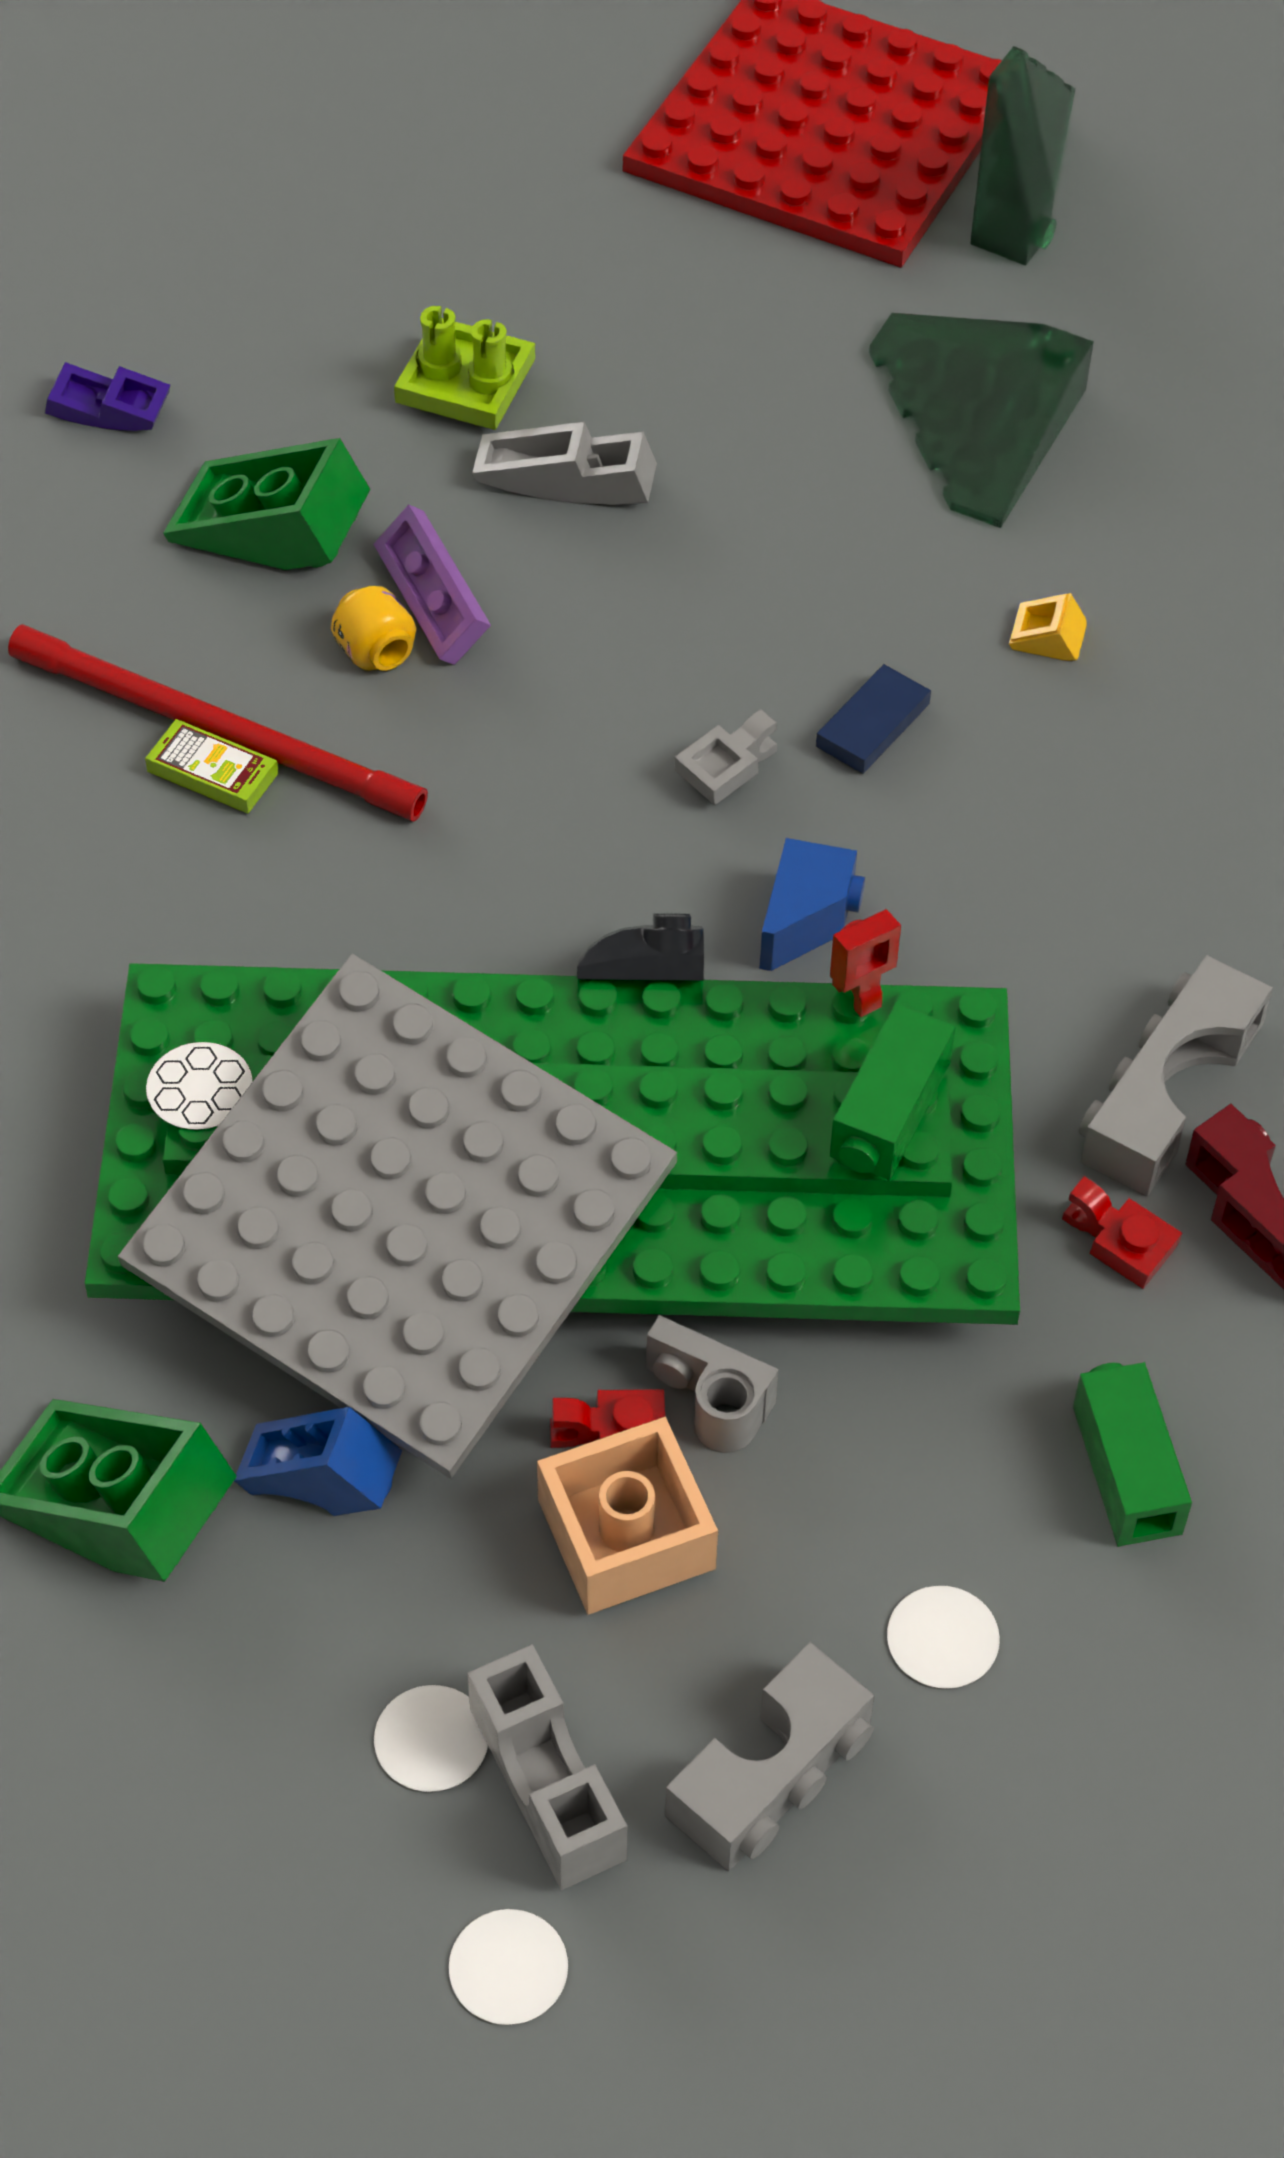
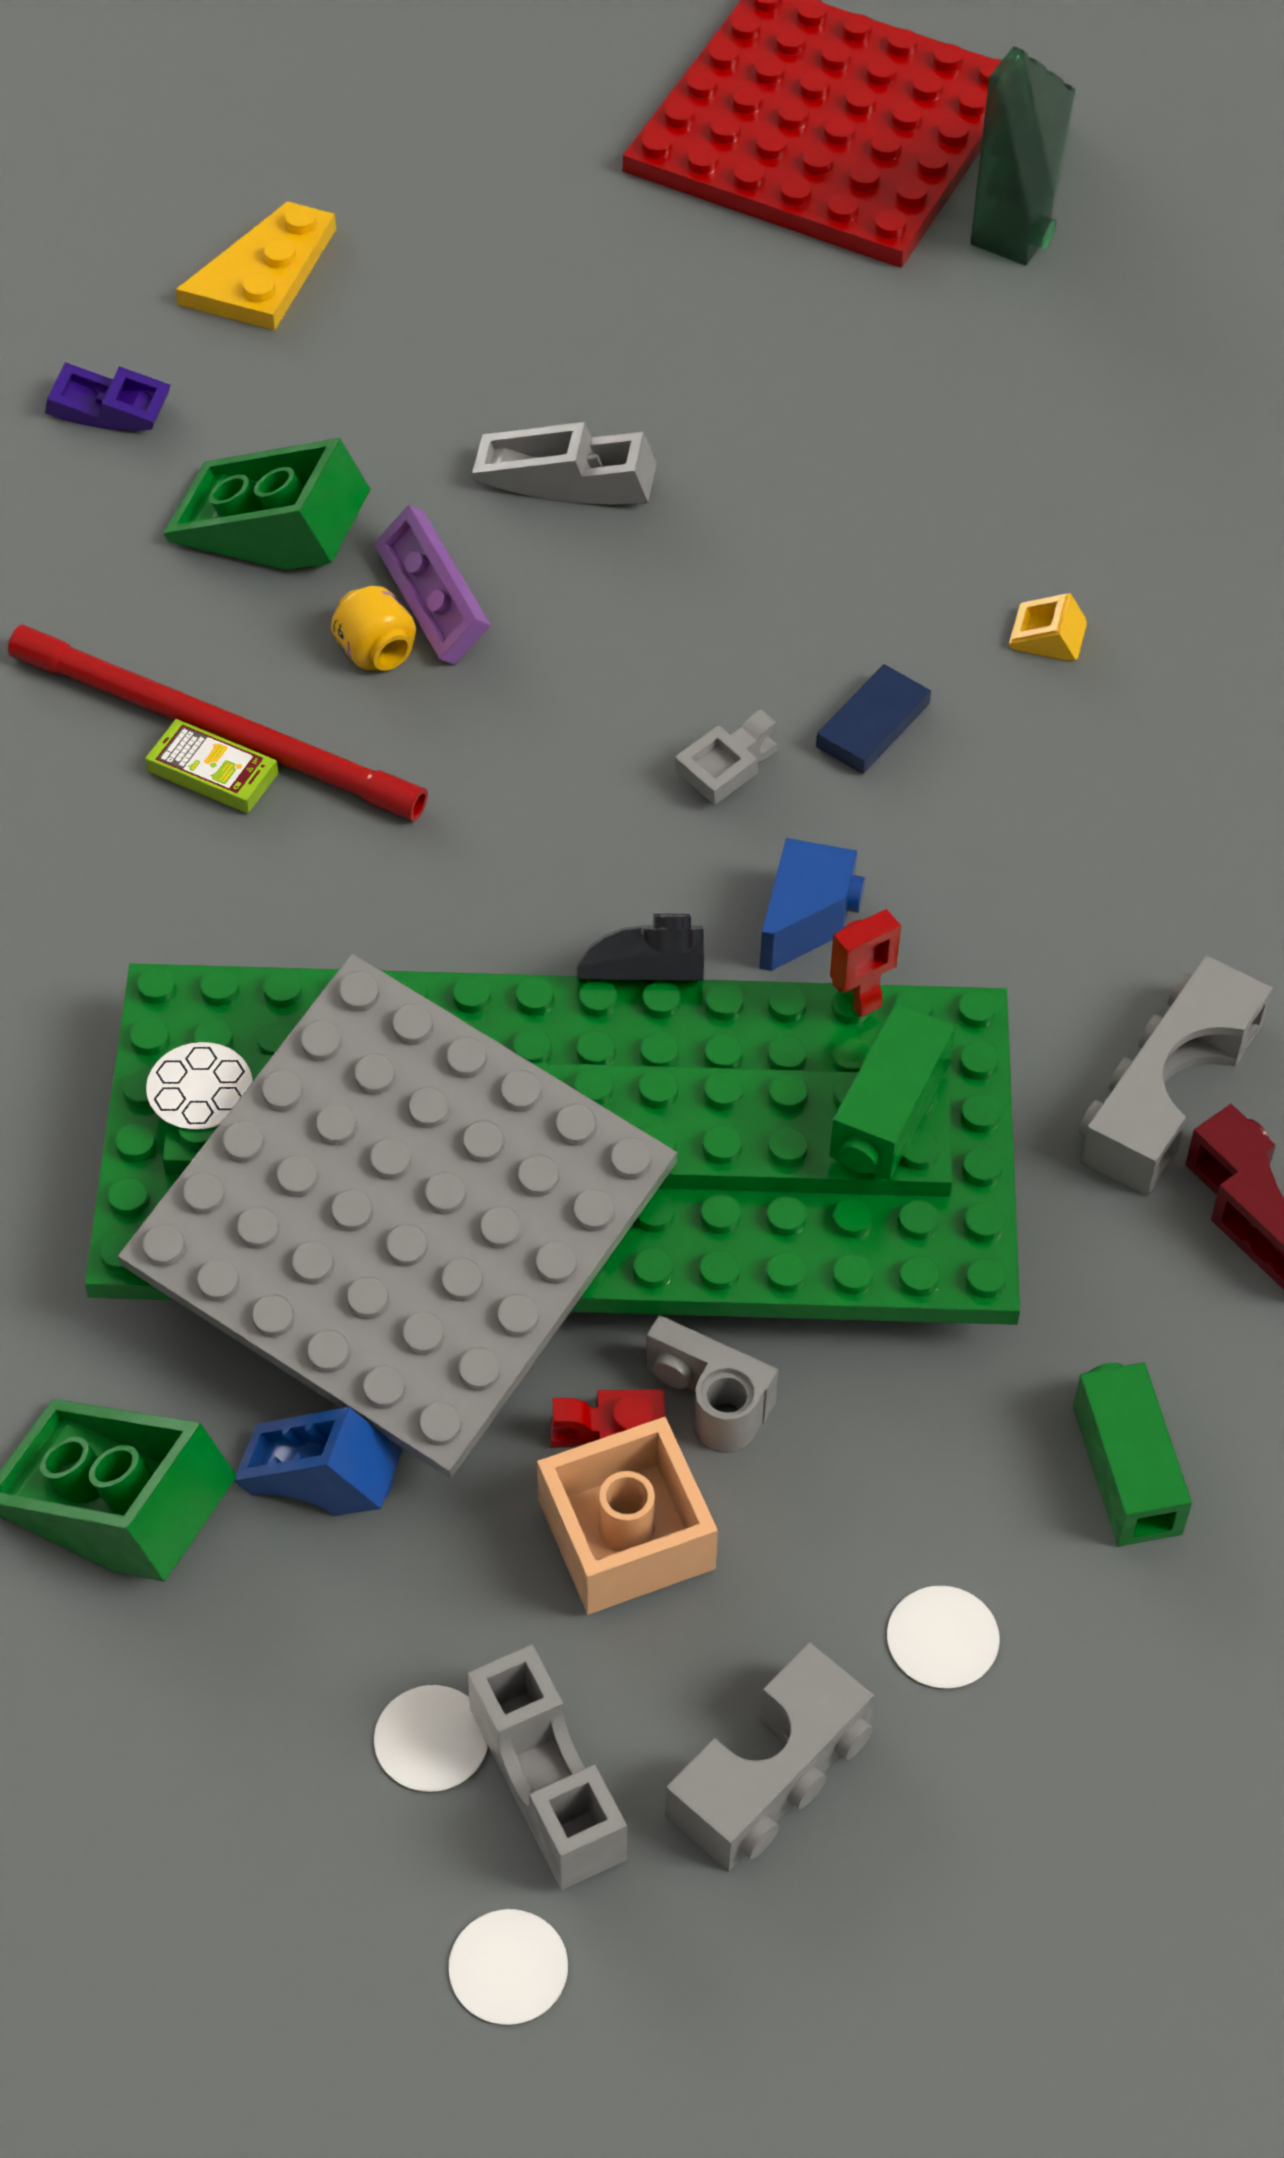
lime plate [394,306,535,430] -> none
clear green slope [869,313,1094,528] -> none
red plate [1062,1176,1183,1289] -> none
none -> yellow wing [176,201,336,330]

